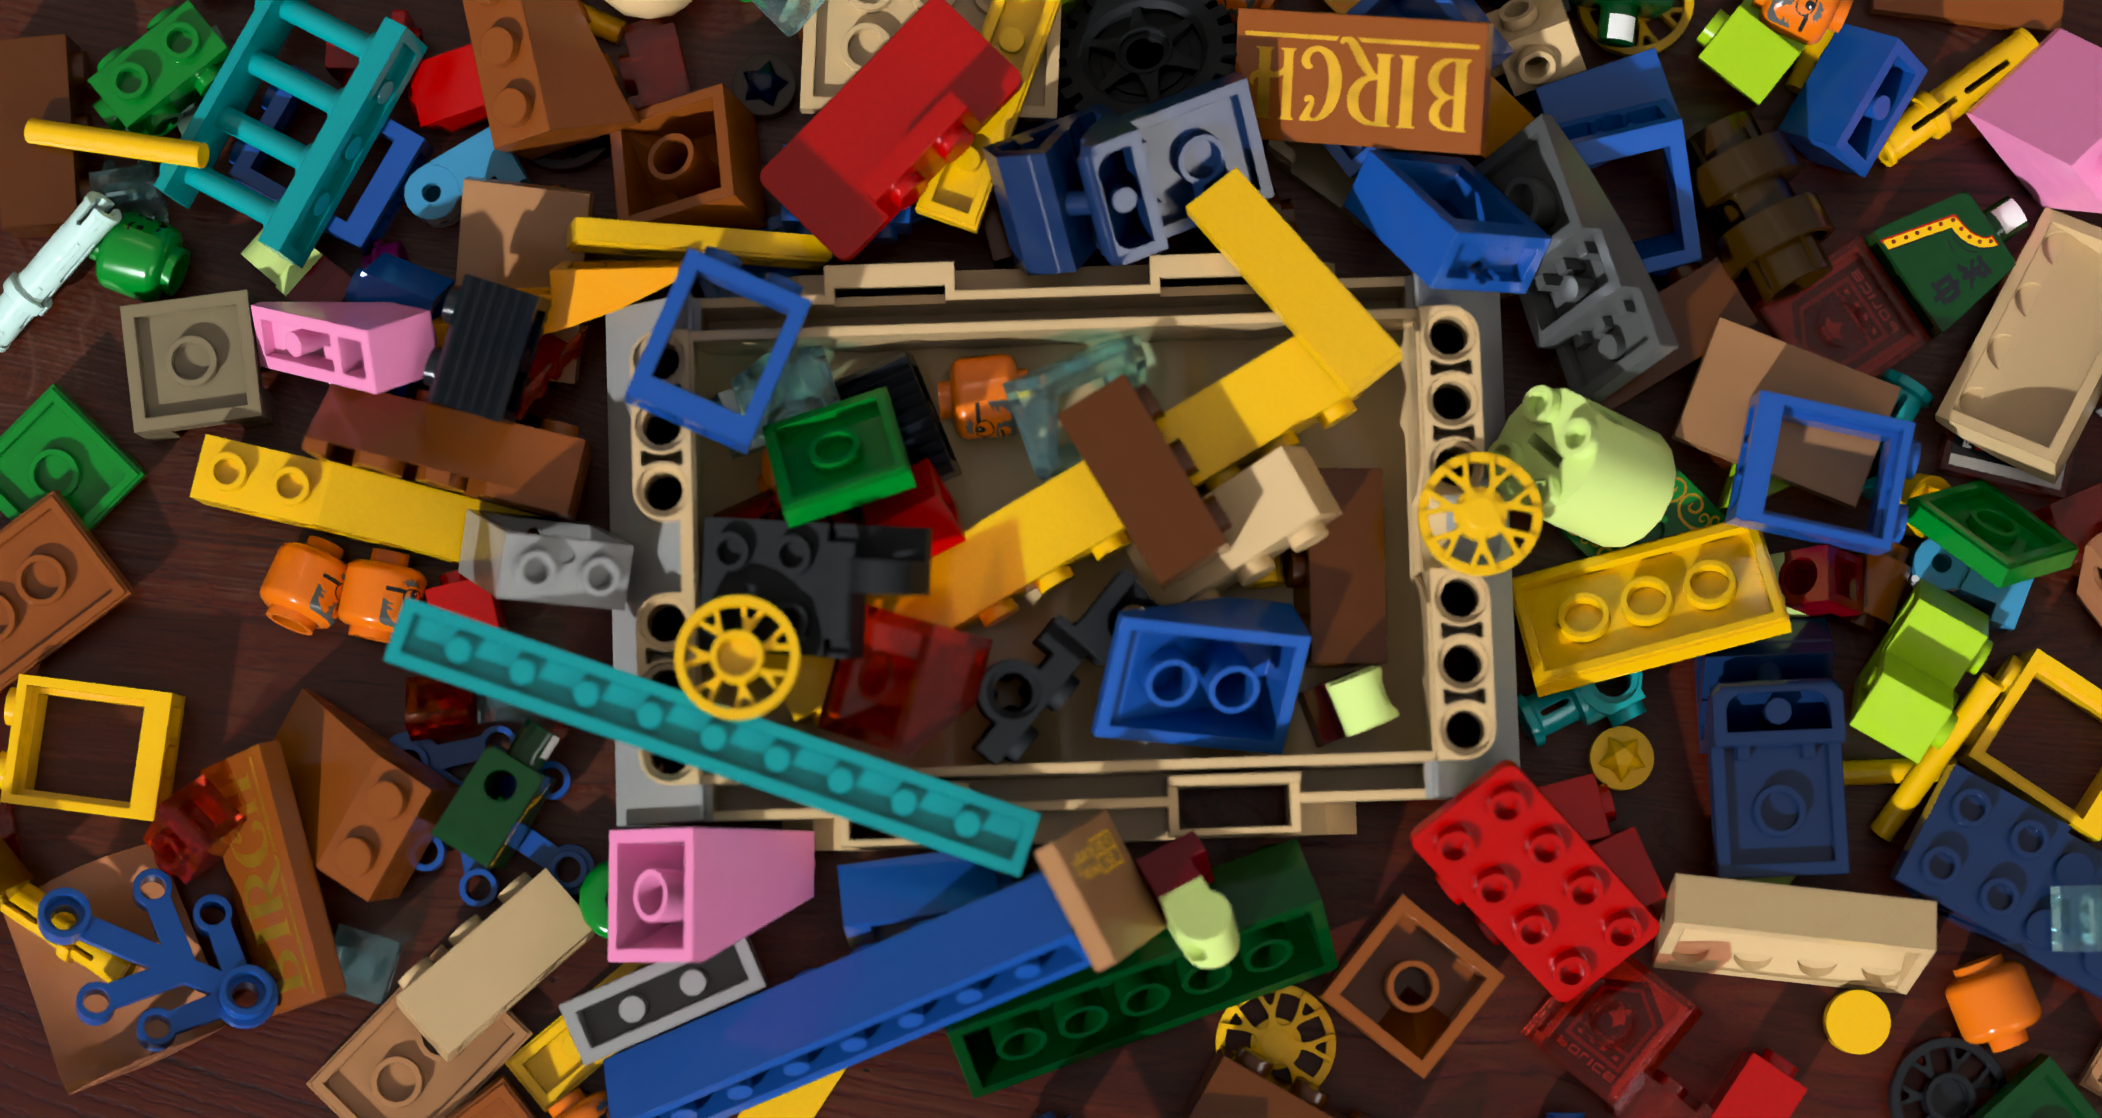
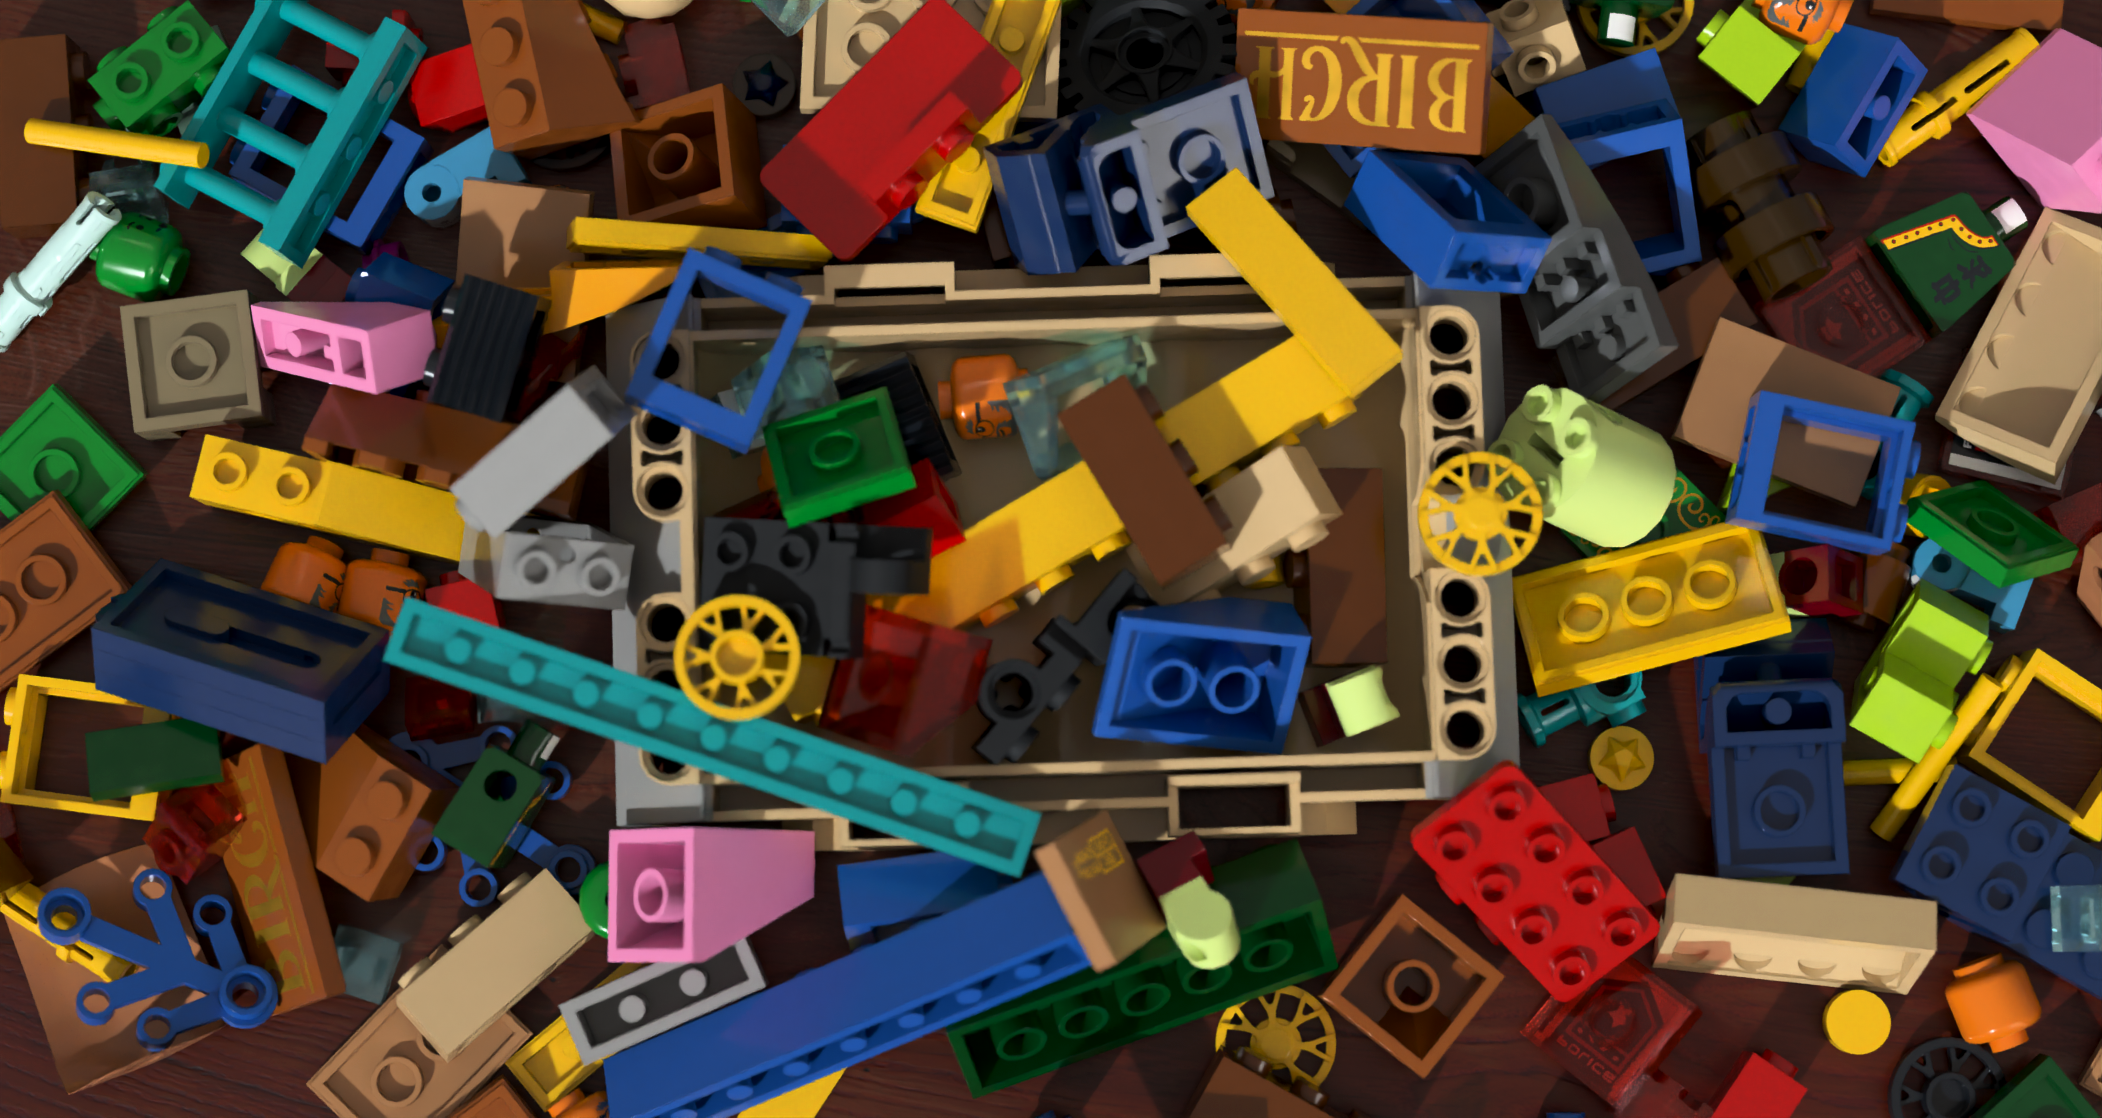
none -> dark green tile [85,718,225,801]
none -> dark blue piece [91,558,390,764]
none -> light grey window [449,365,637,539]

